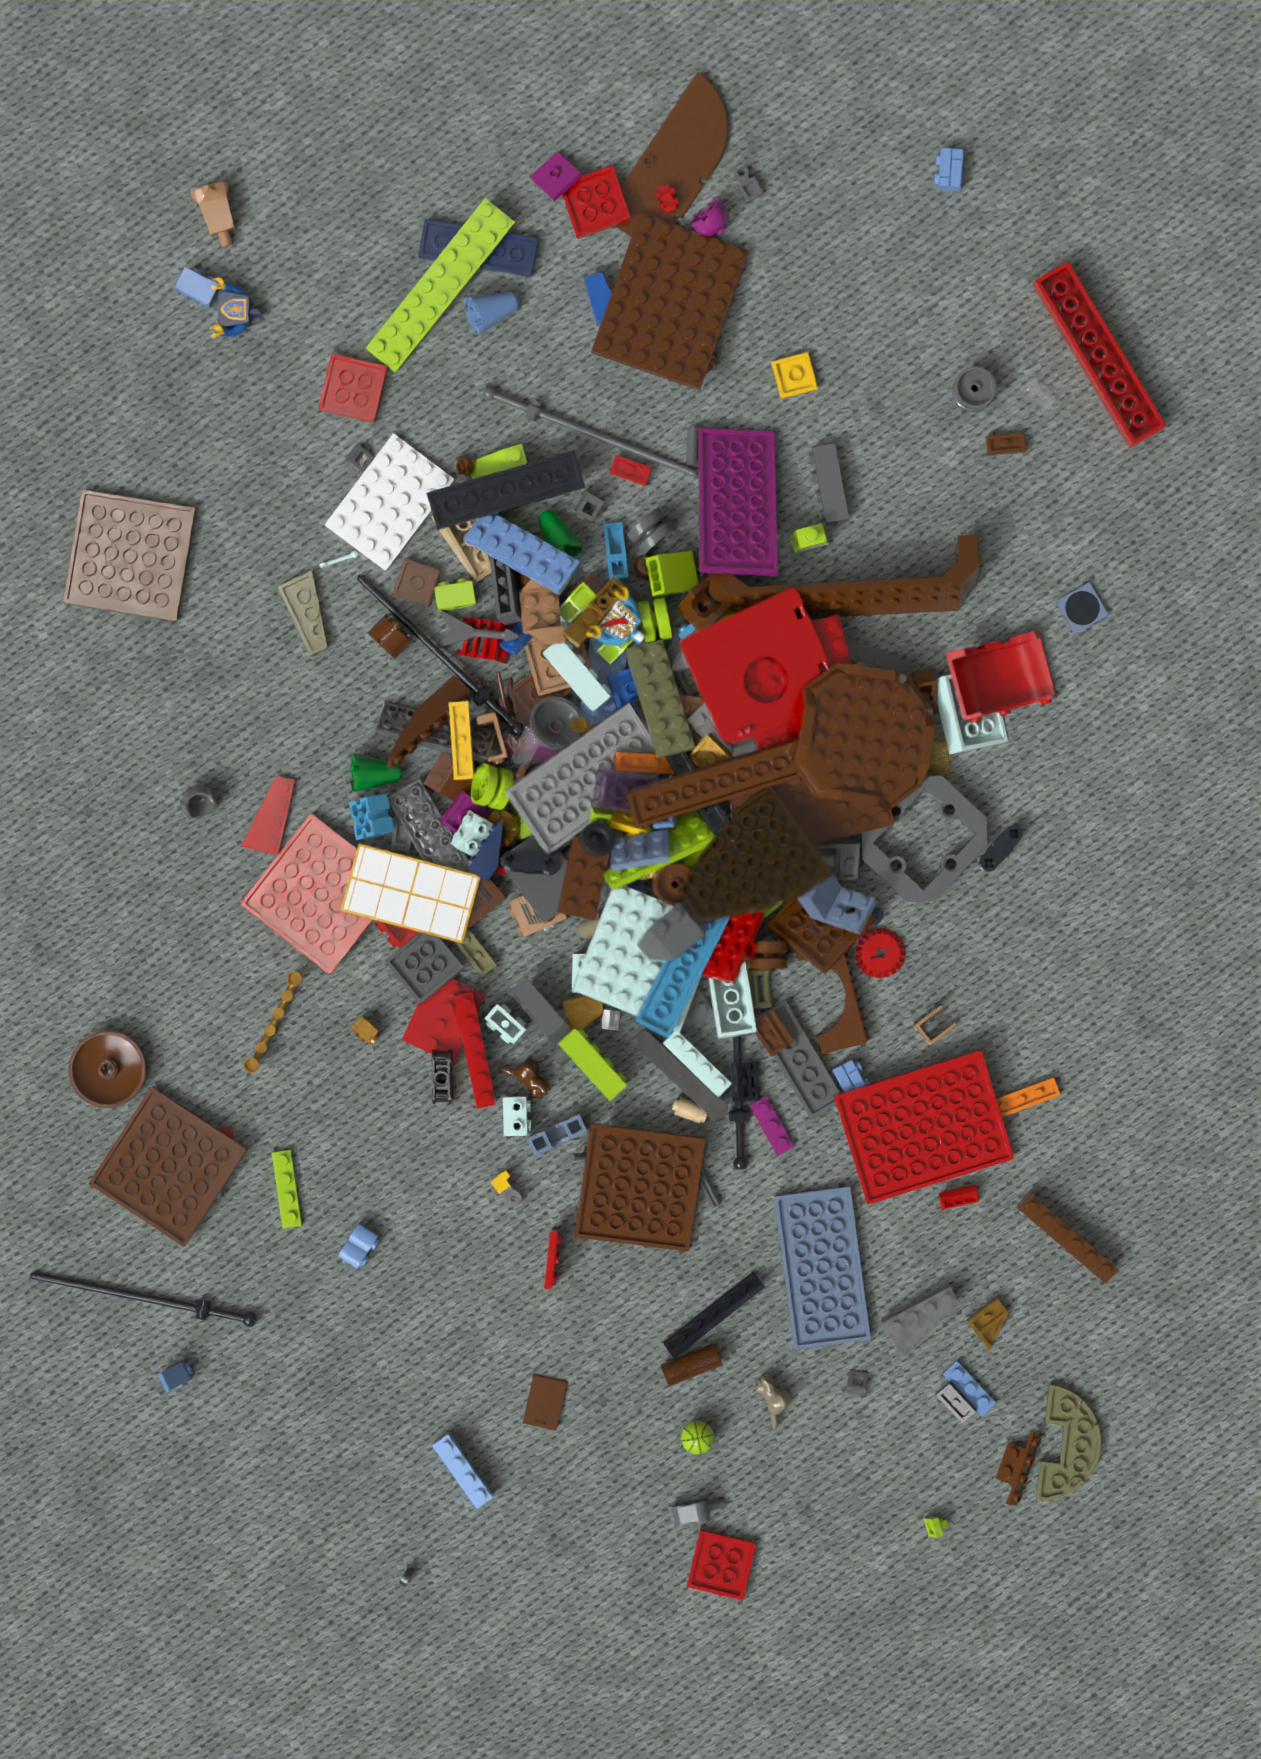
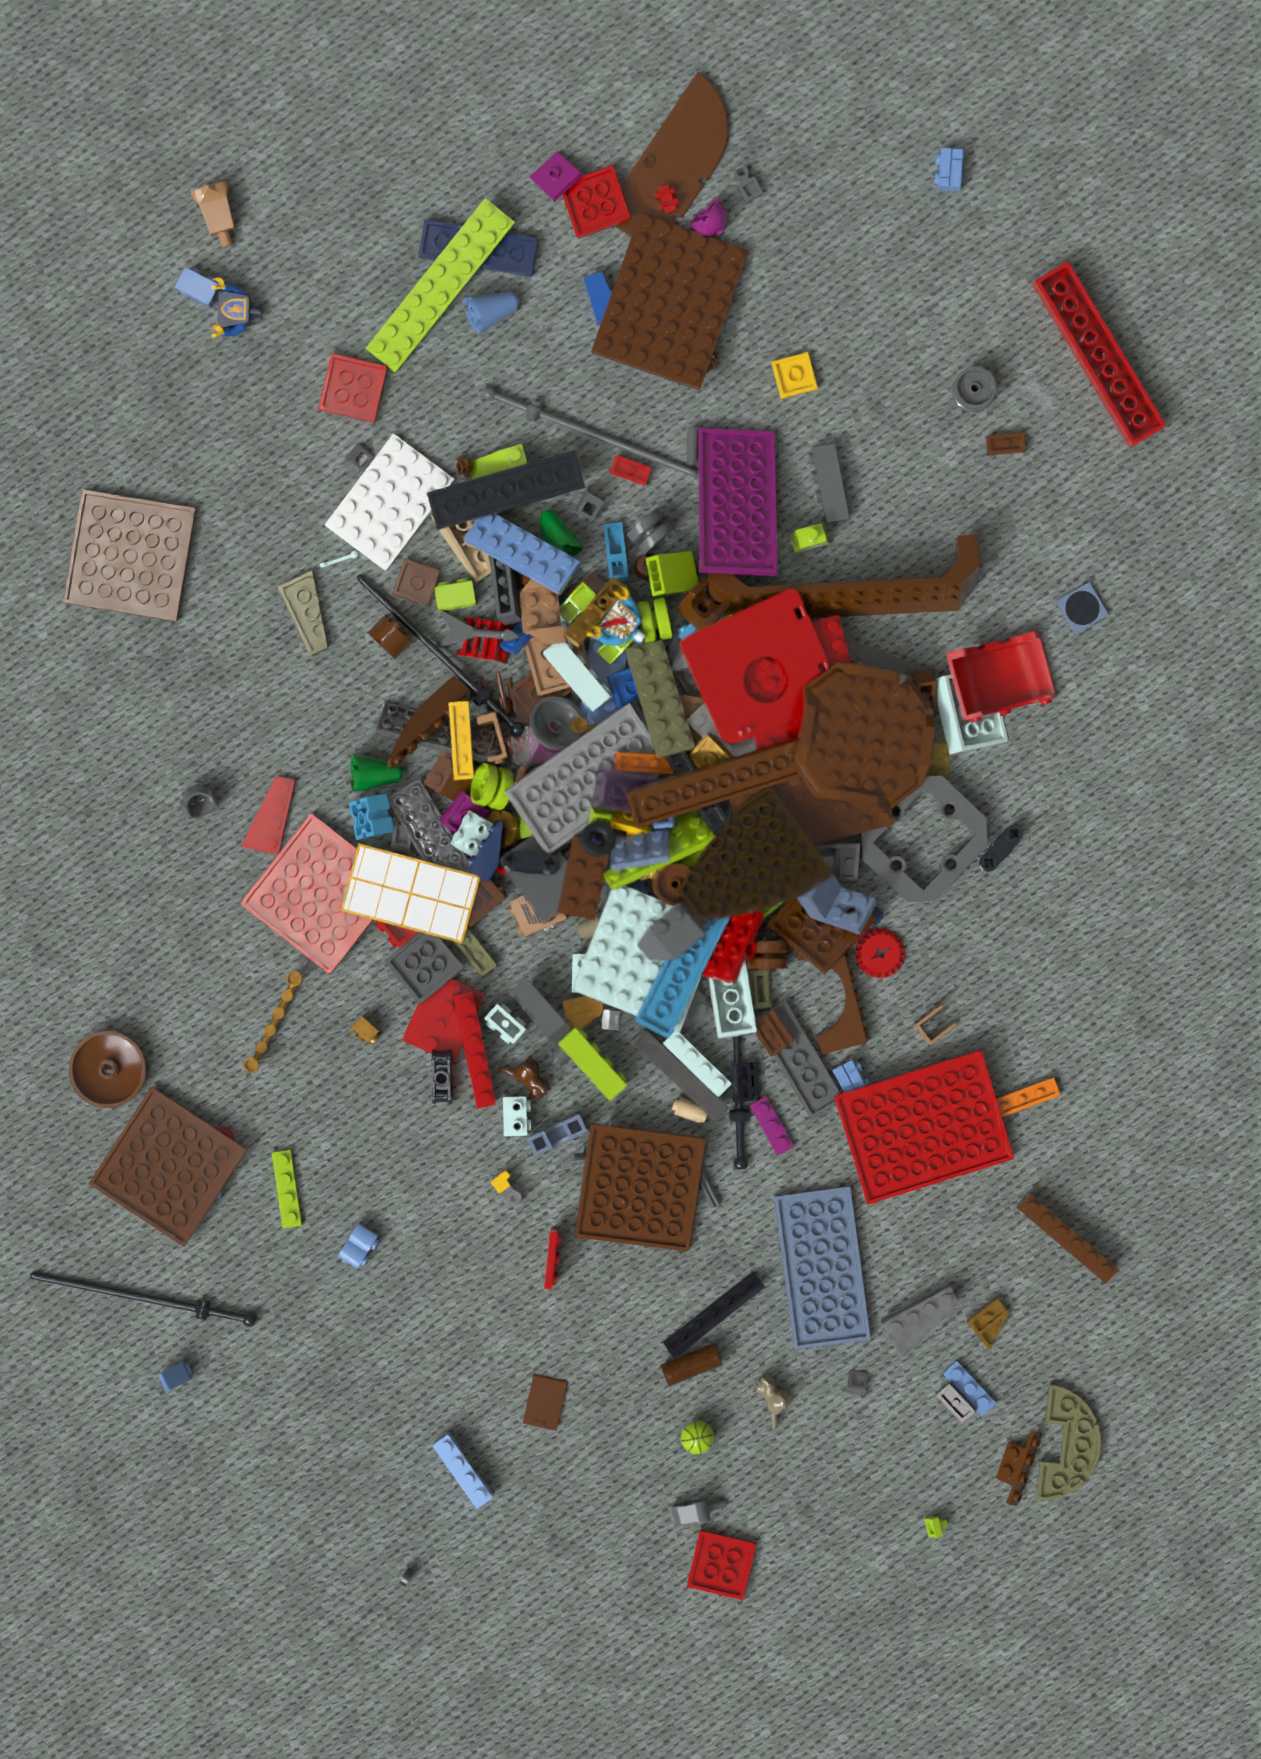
red plate [939,1185,979,1210] -> none

